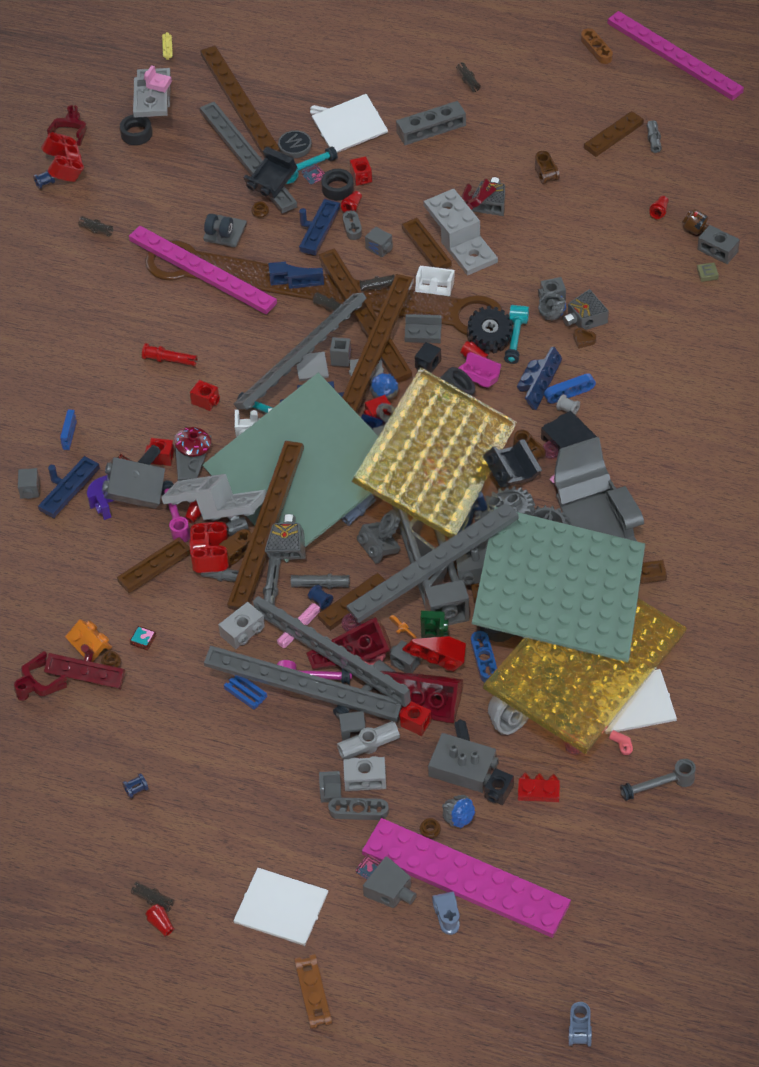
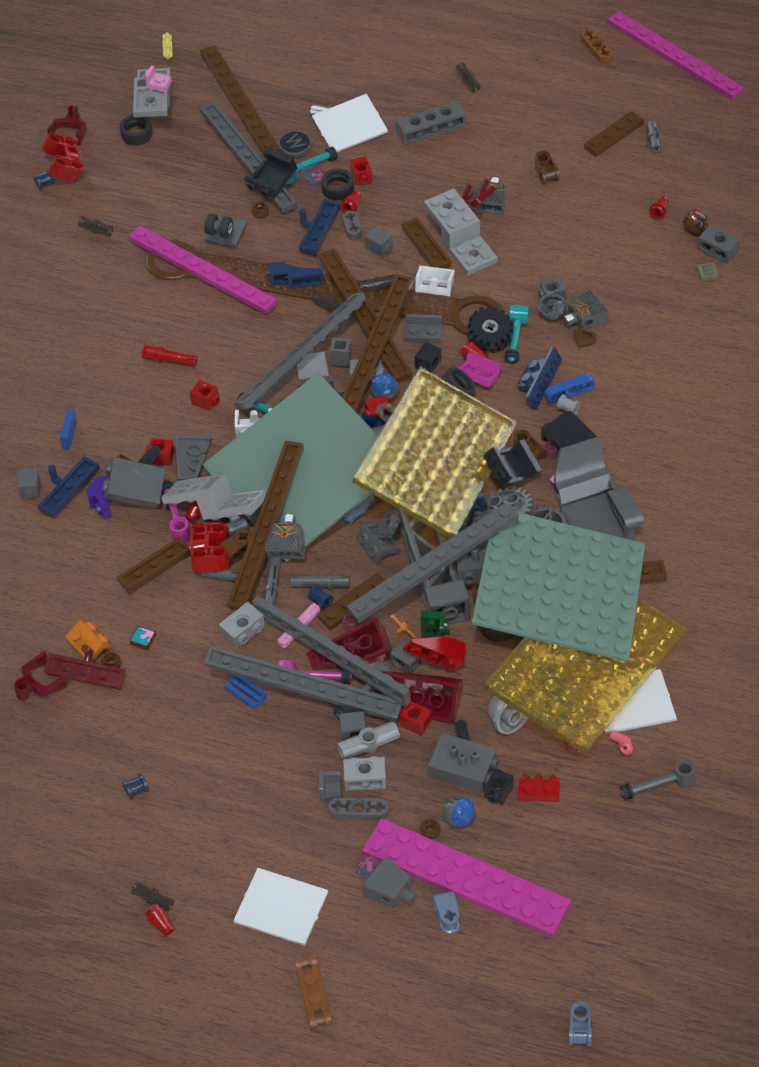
dark red dish [174,427,211,457] -> none
blue beam [471,631,498,683] -> none

